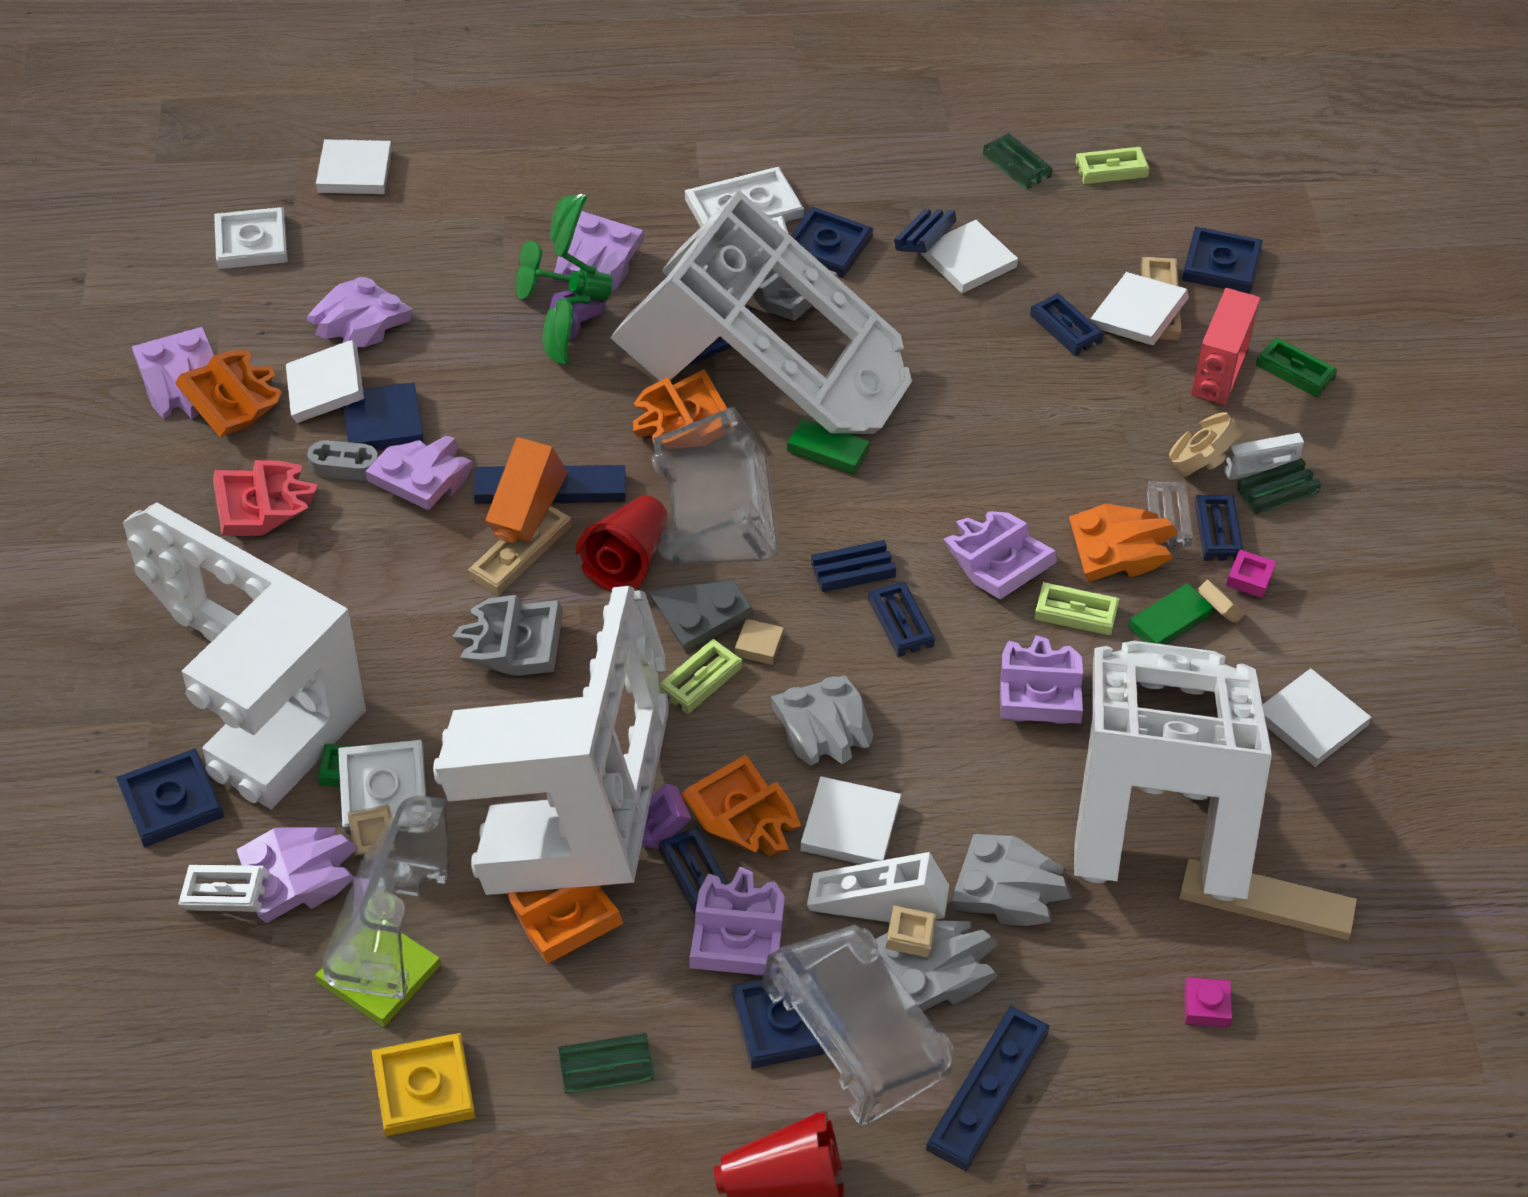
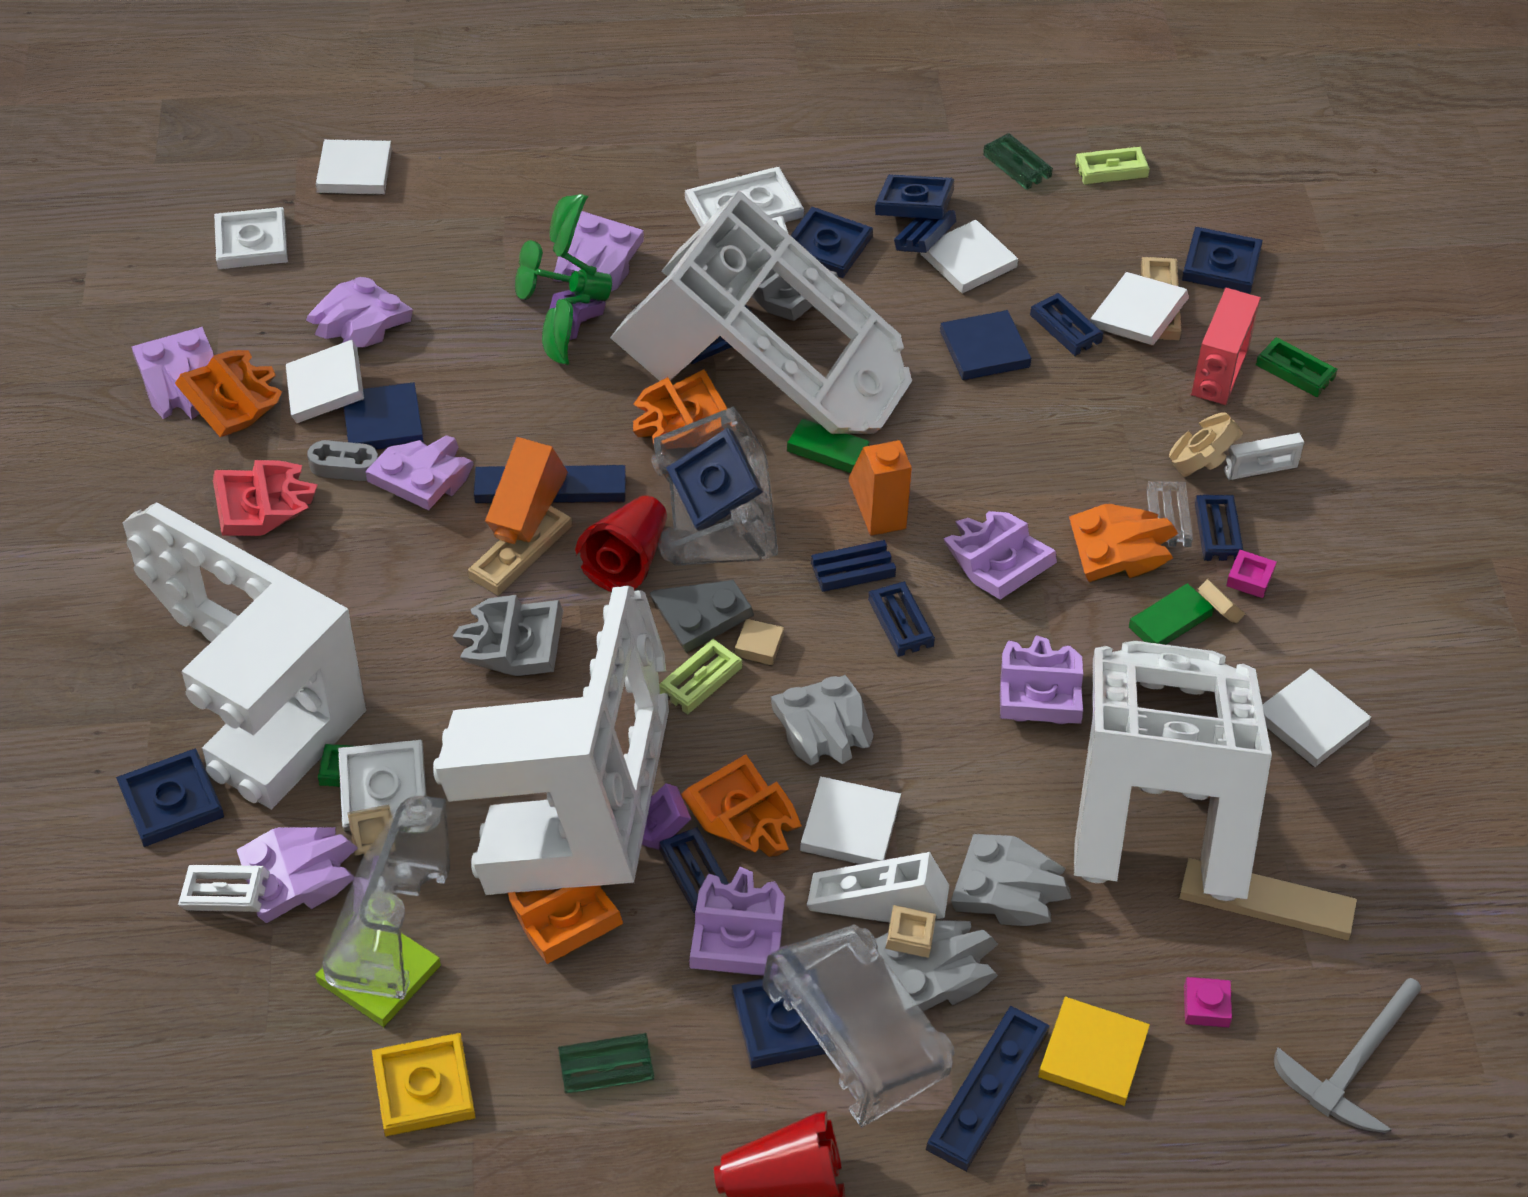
yellowish green tile [1034,582,1120,636] -> none
clear green tile [1236,458,1322,514] -> none
none -> dark blue tile [666,427,763,532]
none -> orange slope [849,440,912,536]
none -> dark blue tile [875,174,954,219]
none -> dark blue tile [940,310,1031,380]
none -> yellow tile [1038,997,1150,1106]
none -> light grey piece [1274,978,1421,1133]

